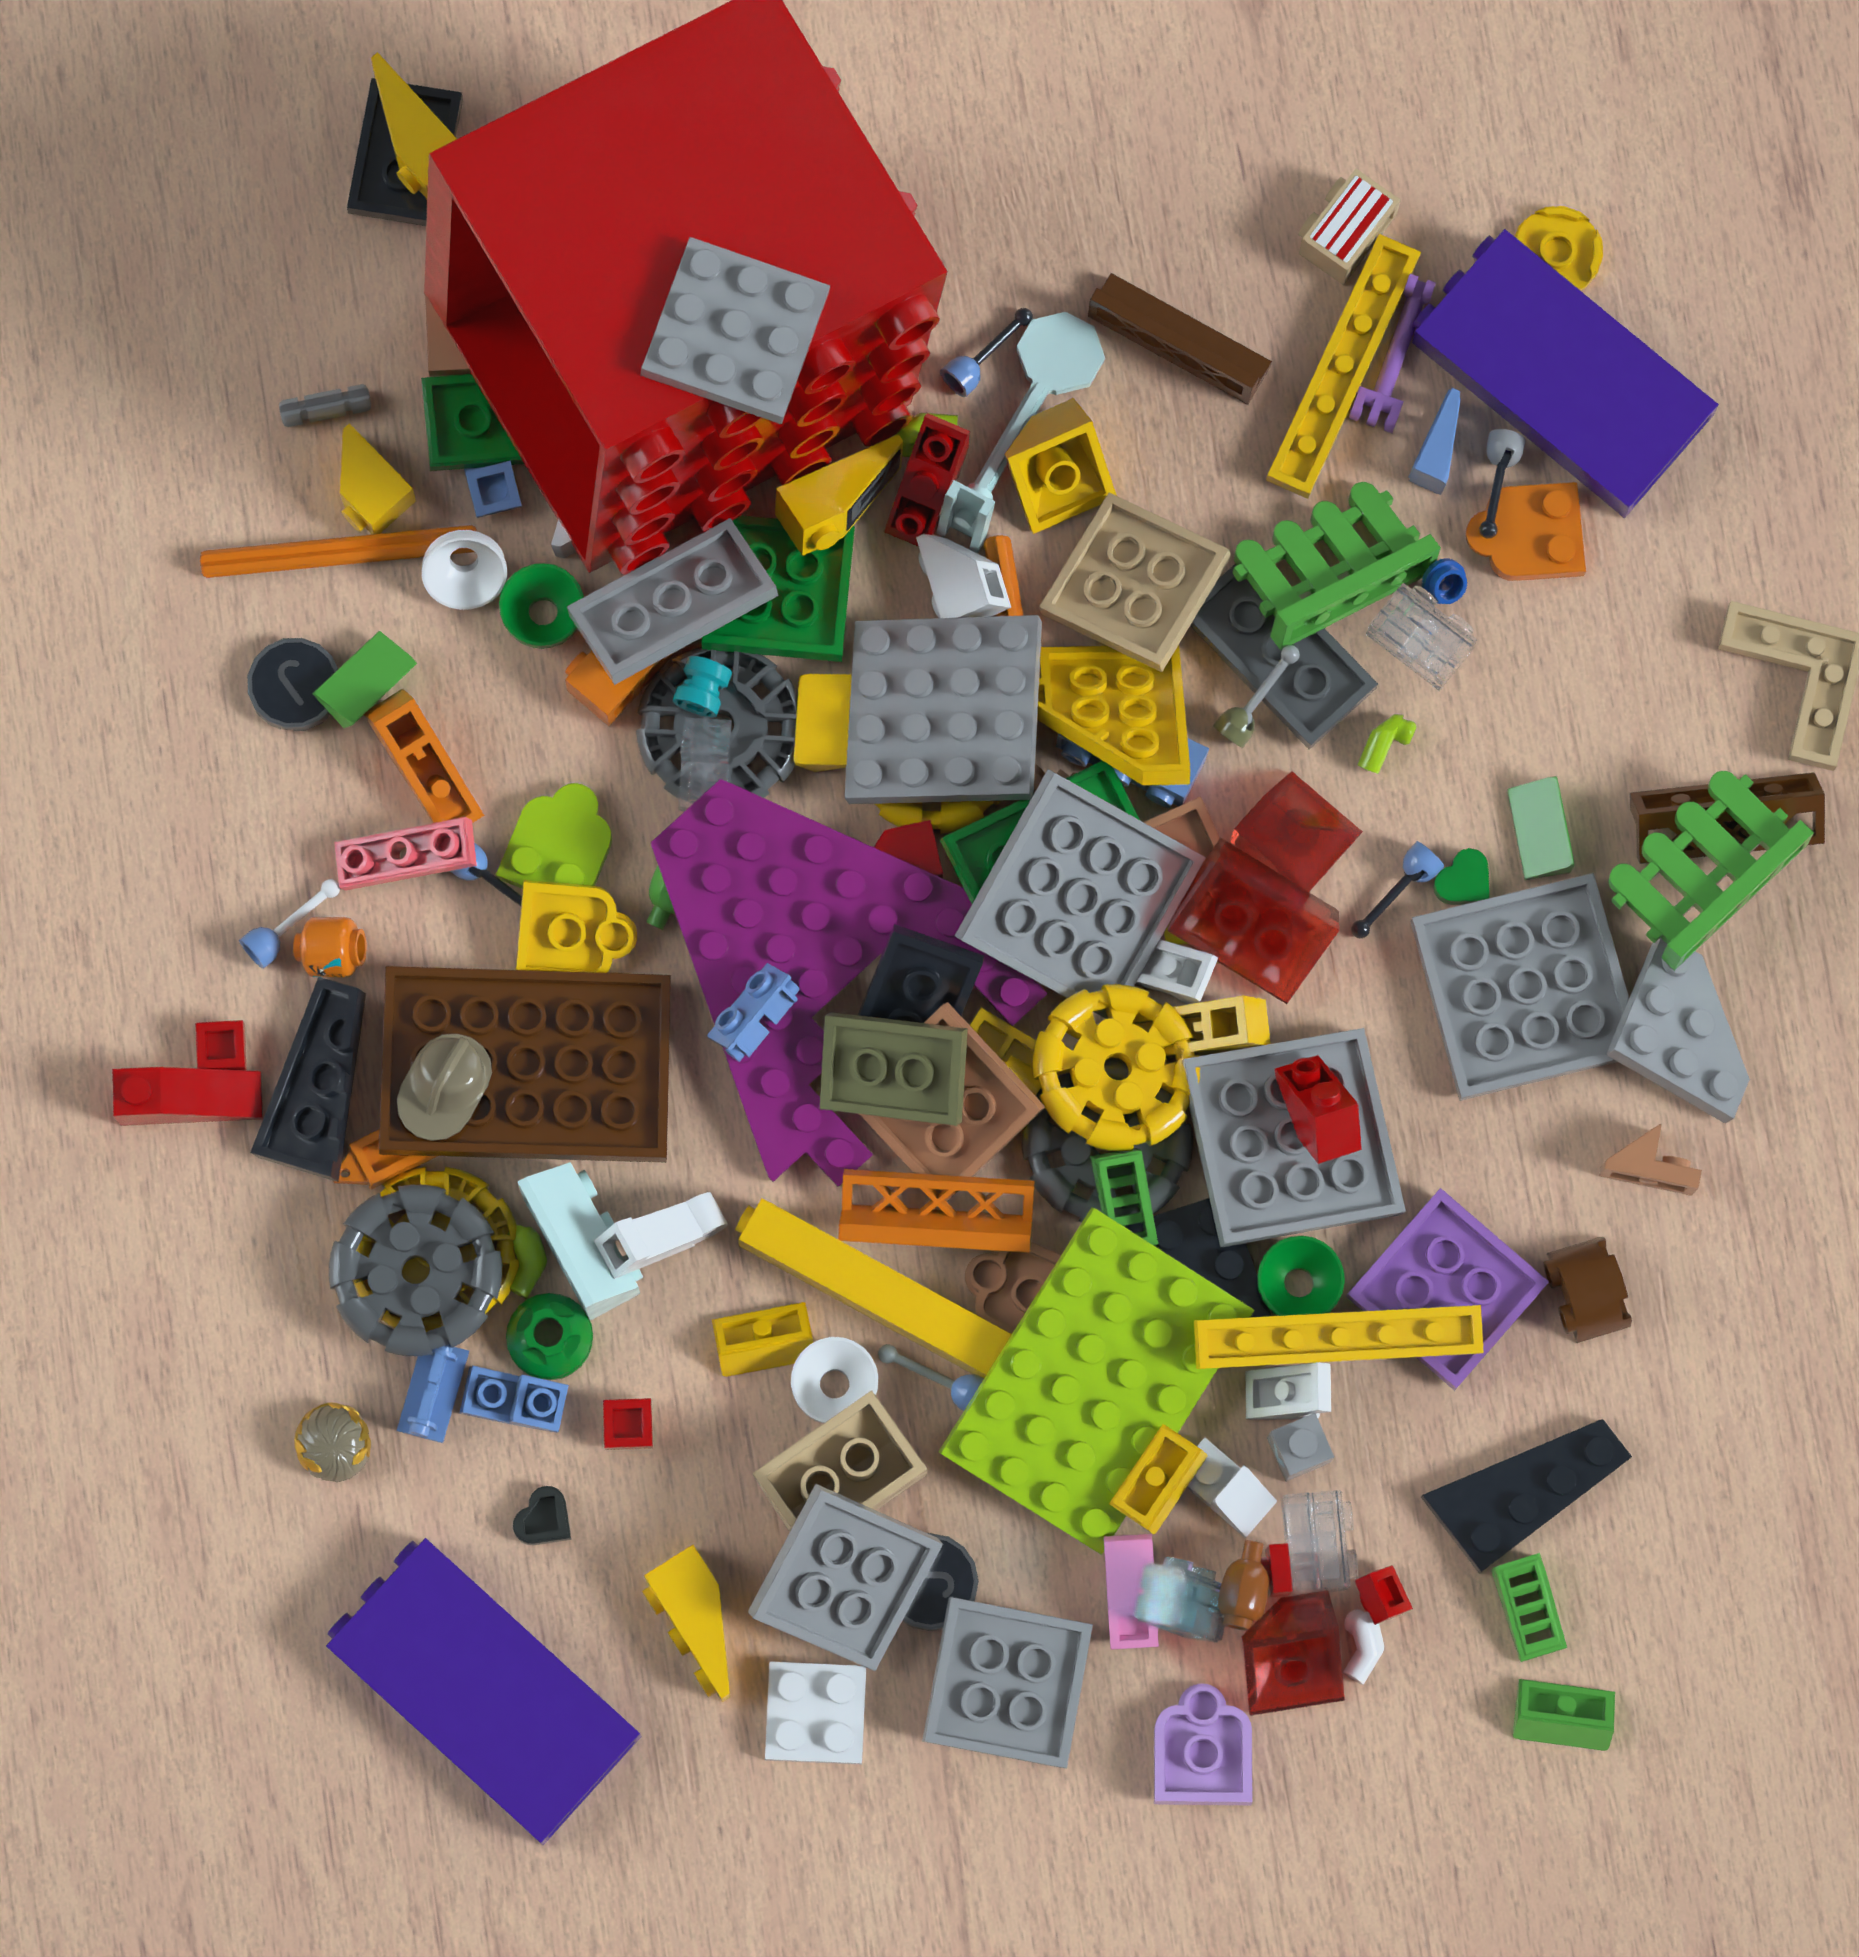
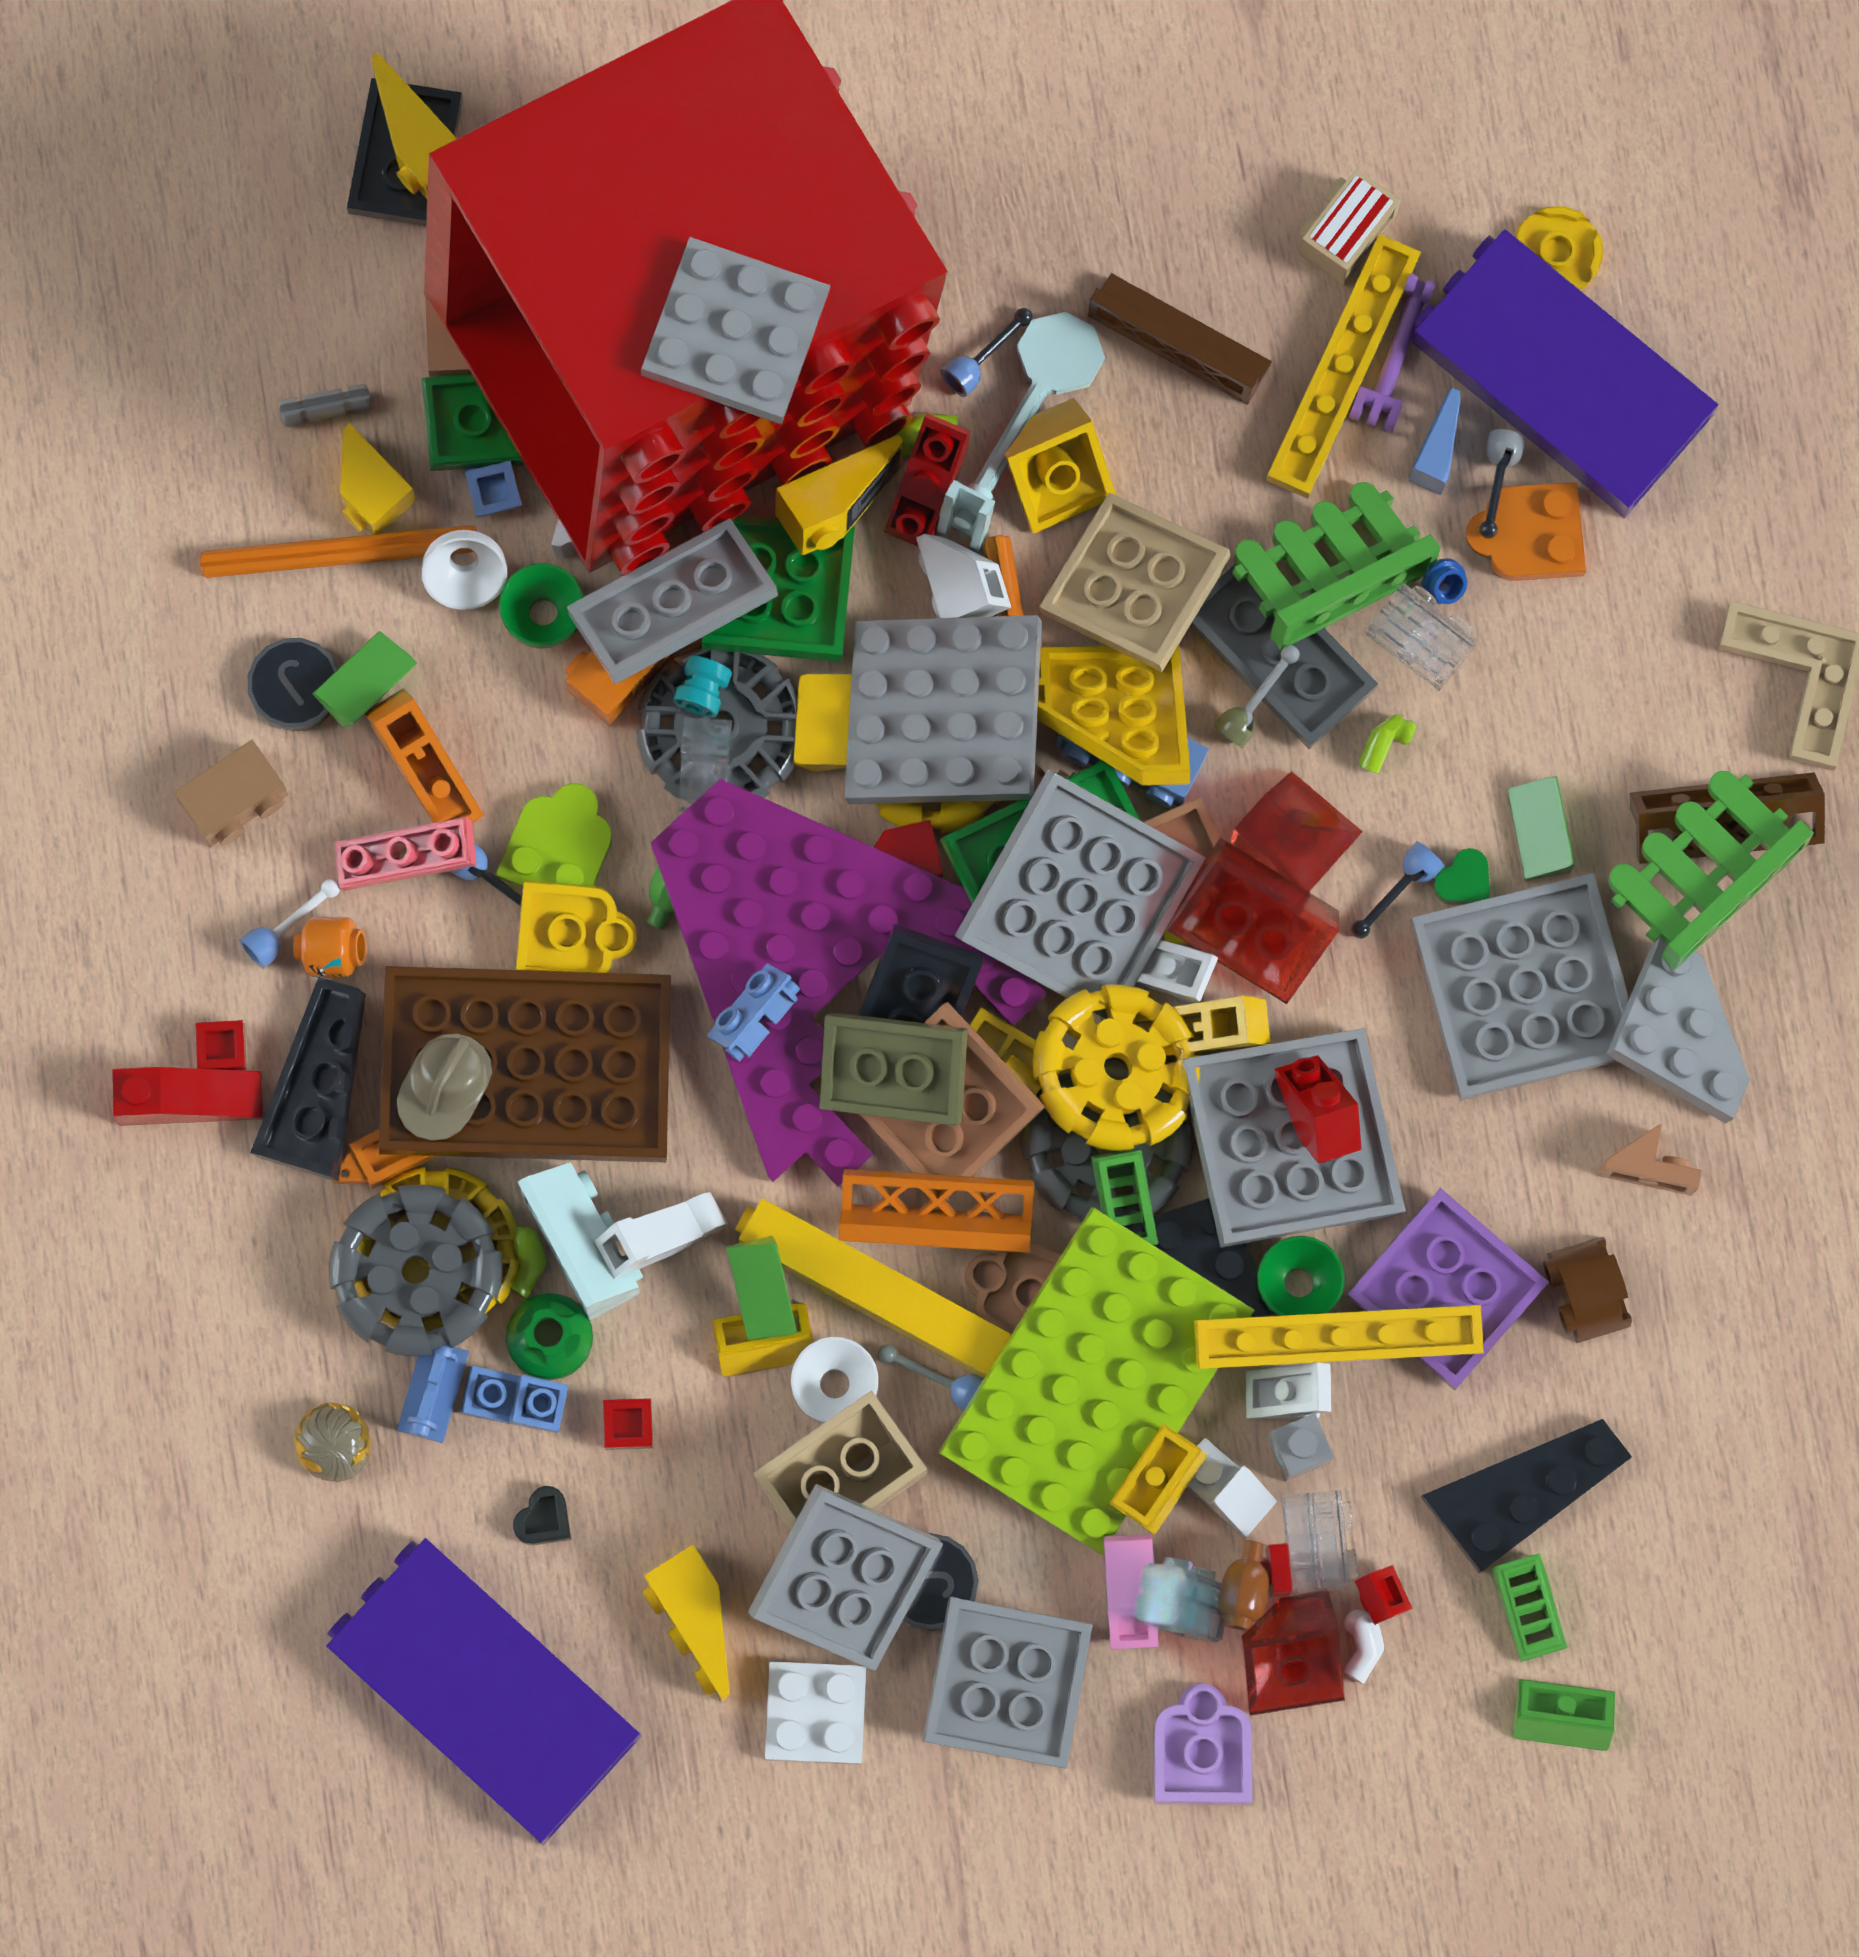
none -> medium nougat brick [174,739,288,847]
none -> bright green slope [726,1235,797,1339]

